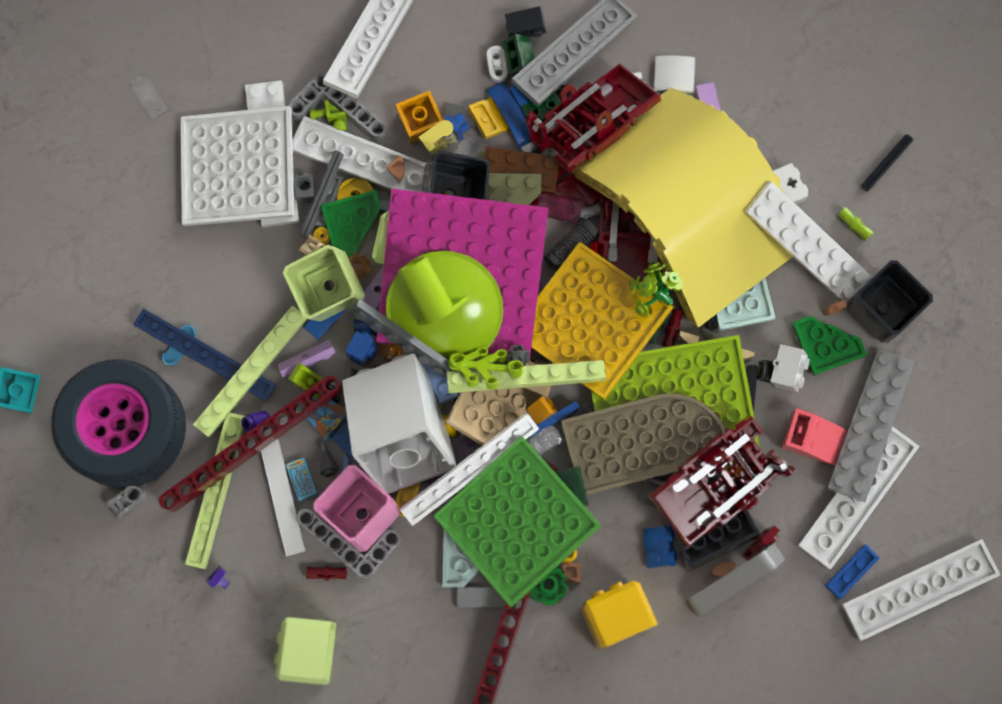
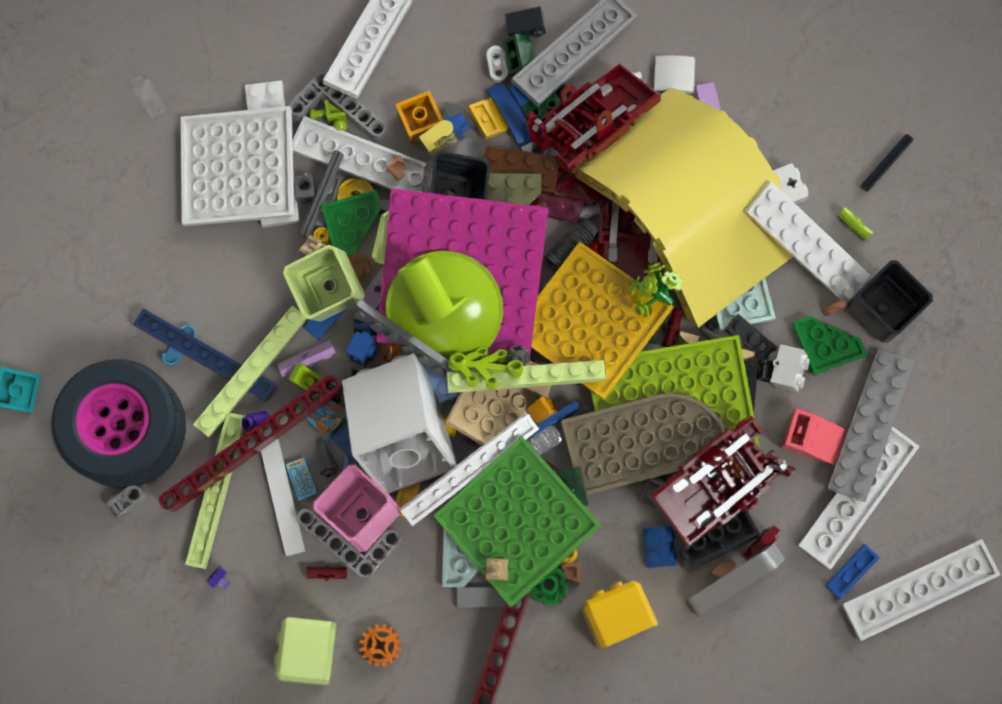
none -> orange gear [359,624,403,667]
none -> tan tile [486,559,508,580]
none -> black plate [725,313,778,360]

